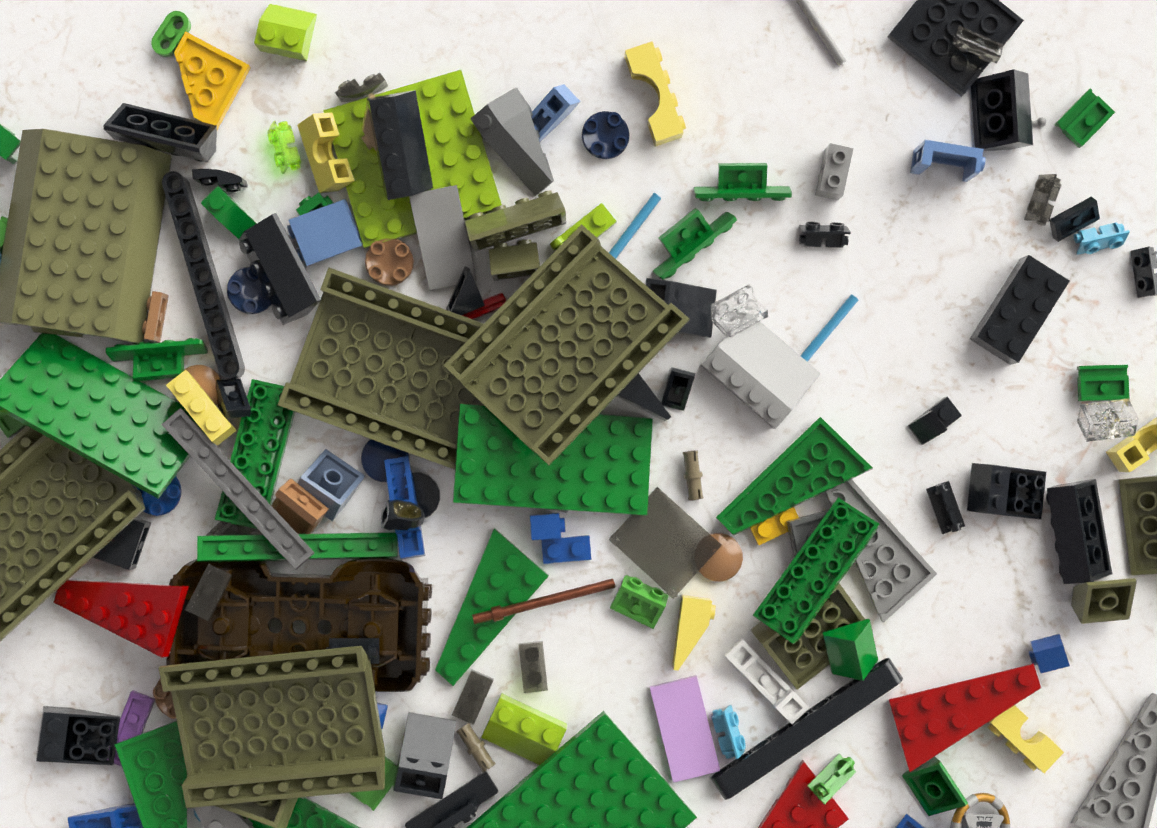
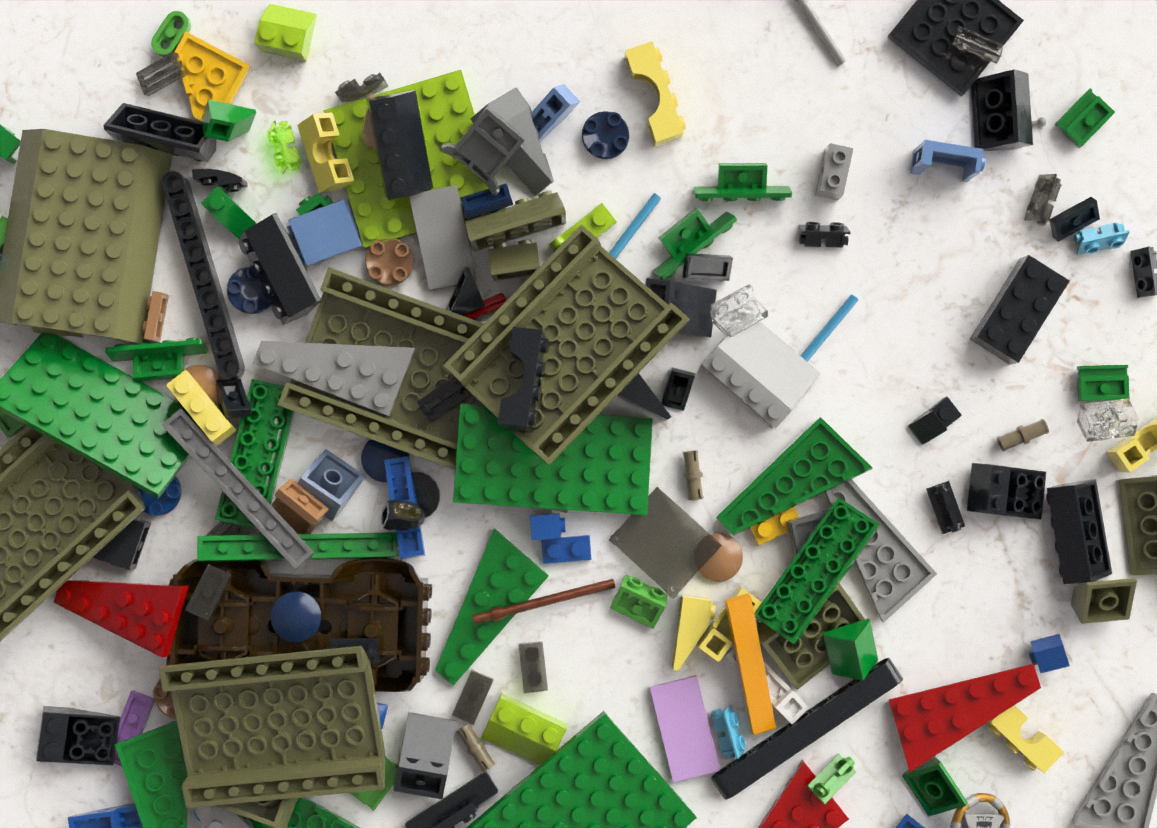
none -> clear smoke tile [136,52,186,96]
none -> green slope [201,99,256,142]
none -> light grey wing [252,341,416,416]
none -> dark blue dish [271,592,321,642]
none -> black hinge [417,377,471,422]
none -> dark grey piece [439,106,525,196]
none -> dark blue tile [460,183,513,219]
none -> black arch [497,327,549,433]
none -> tile [682,253,733,281]
none -> light yellow arch [697,586,762,662]
none -> light orange tile [725,593,776,735]
none -> dark tan pin [997,419,1049,451]

